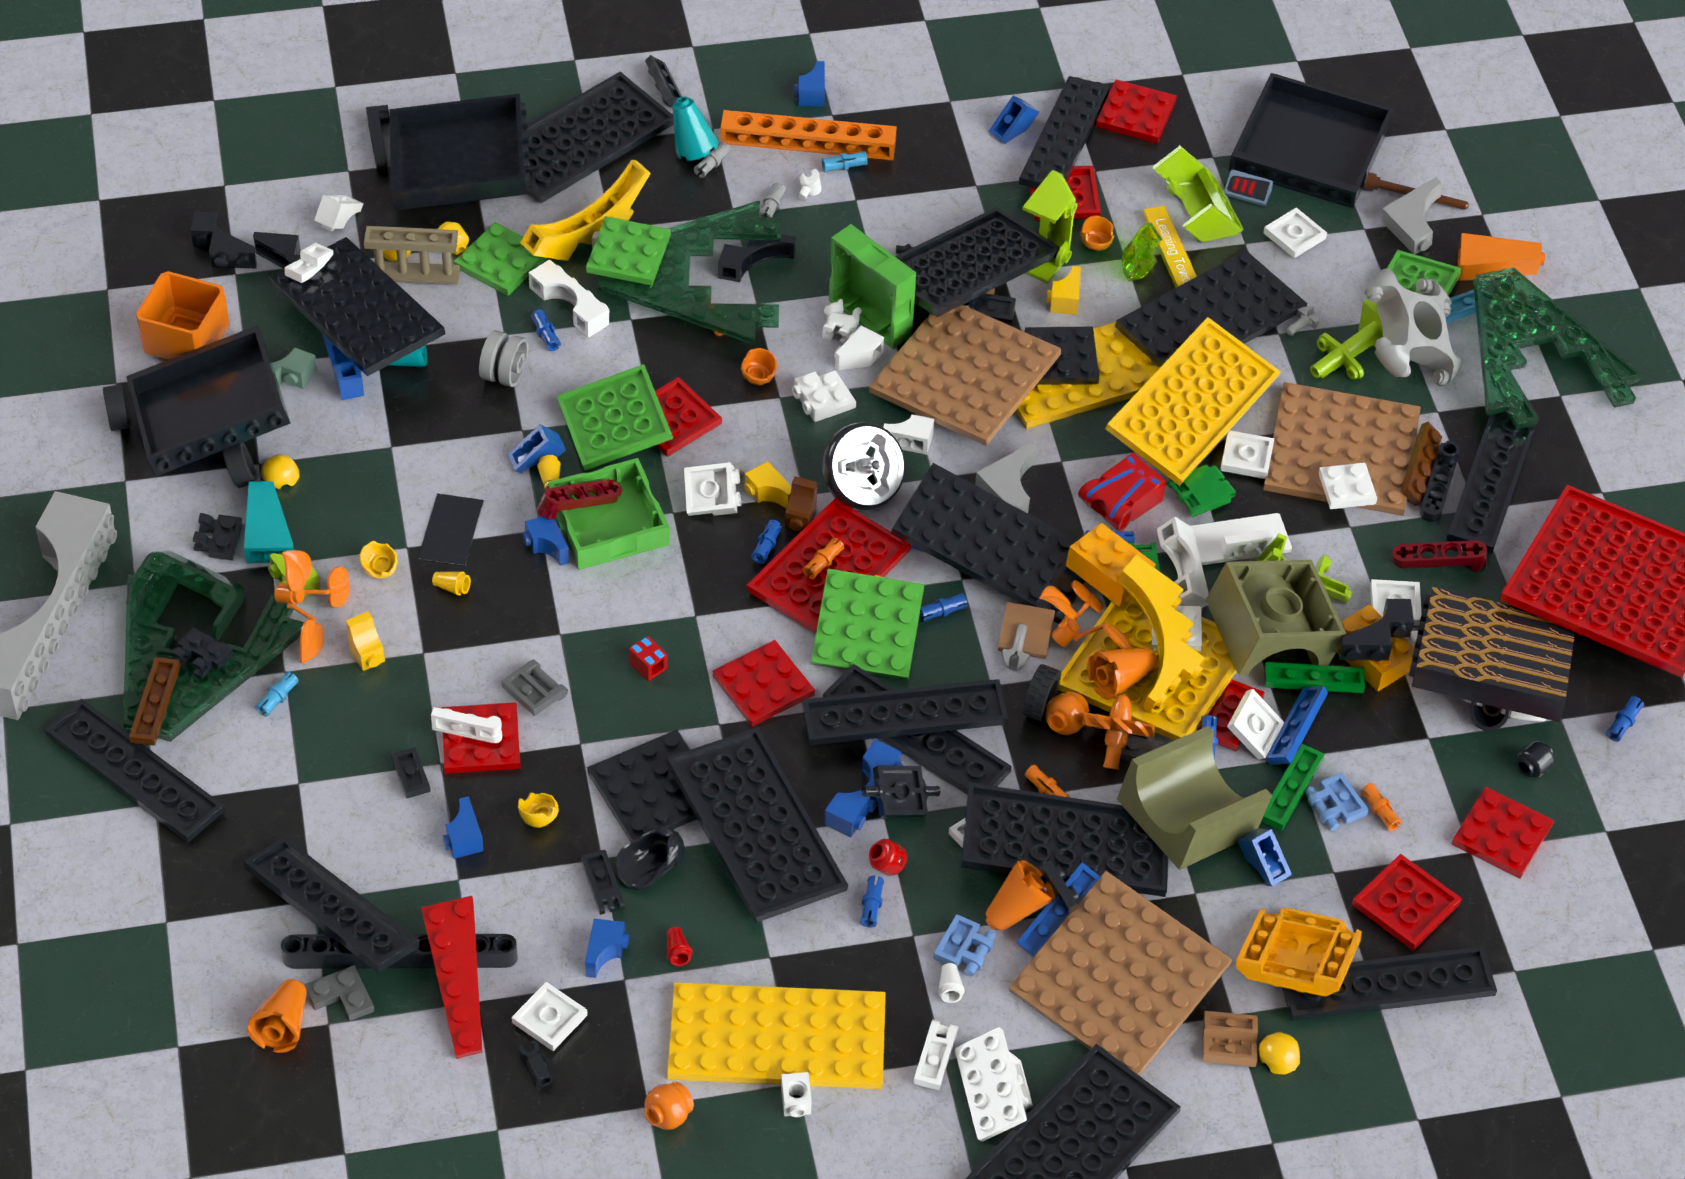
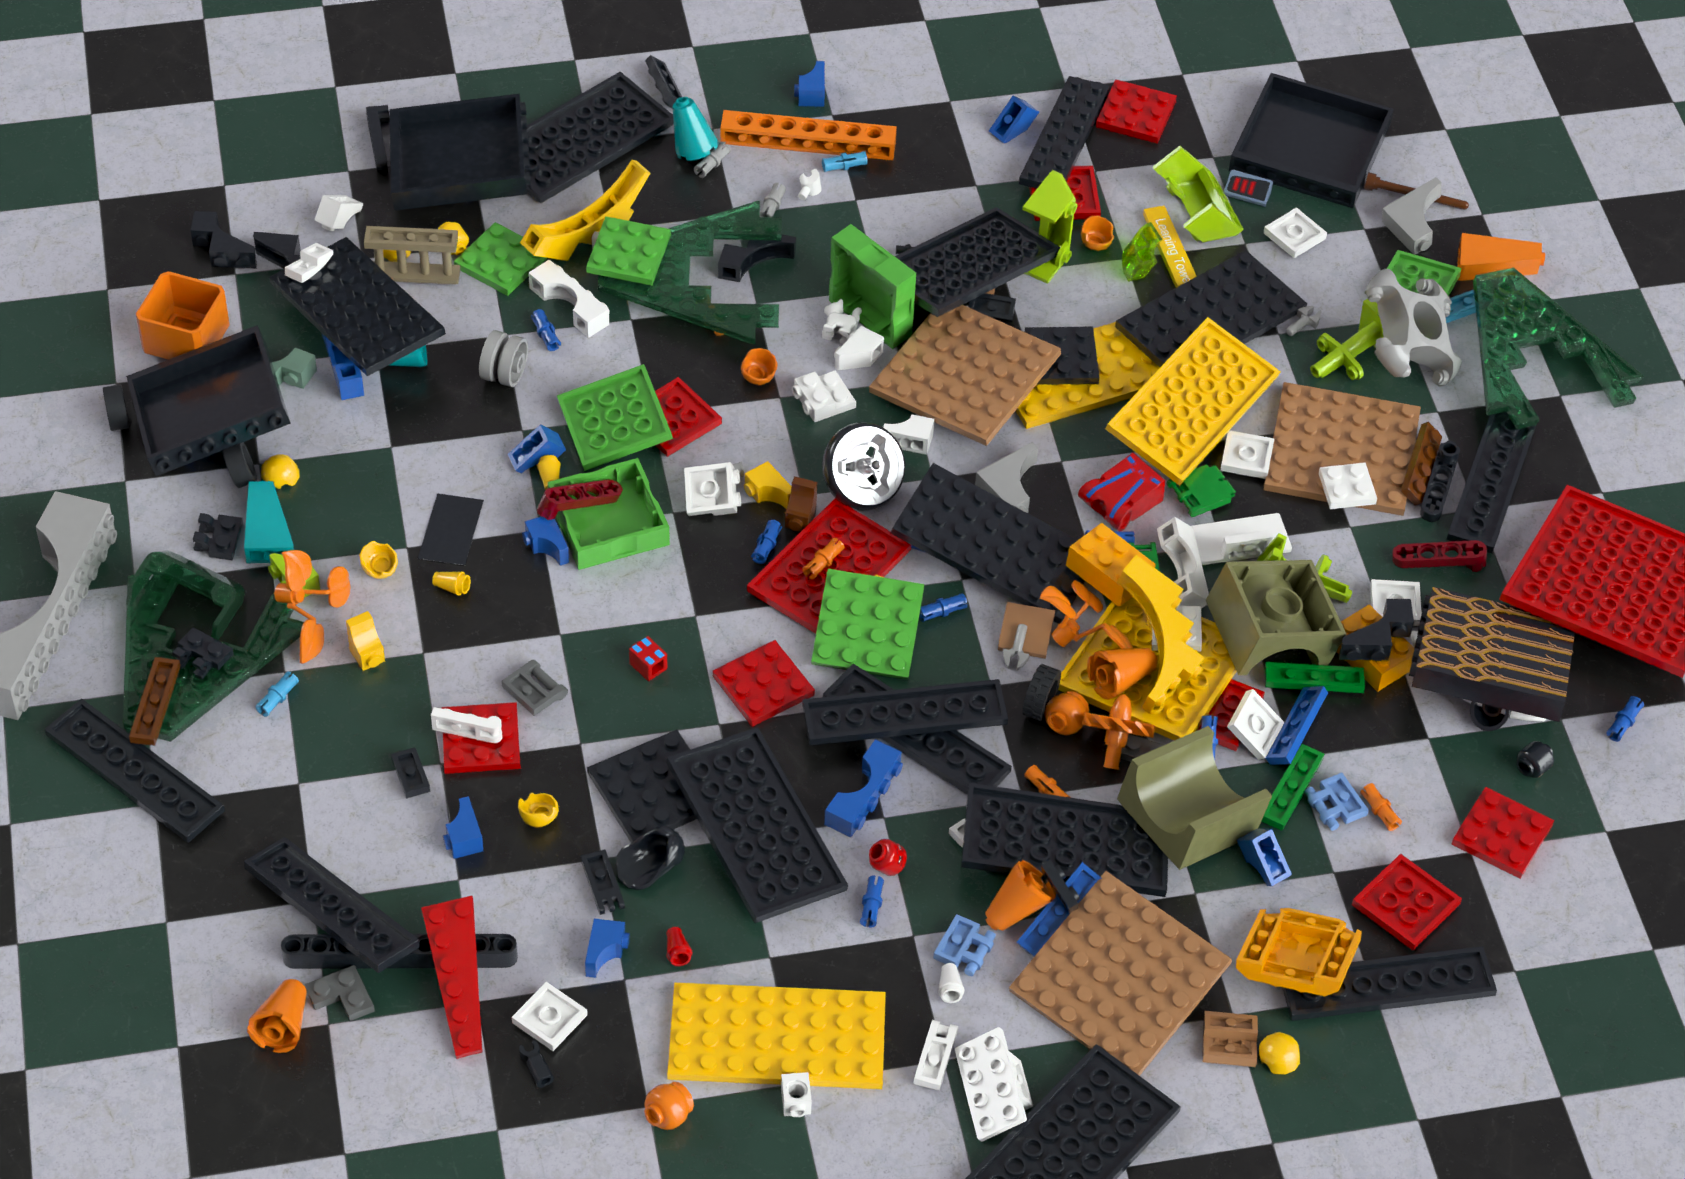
black plate [861,765,941,818] -> none
yellow arch [1046,266,1081,315] -> none

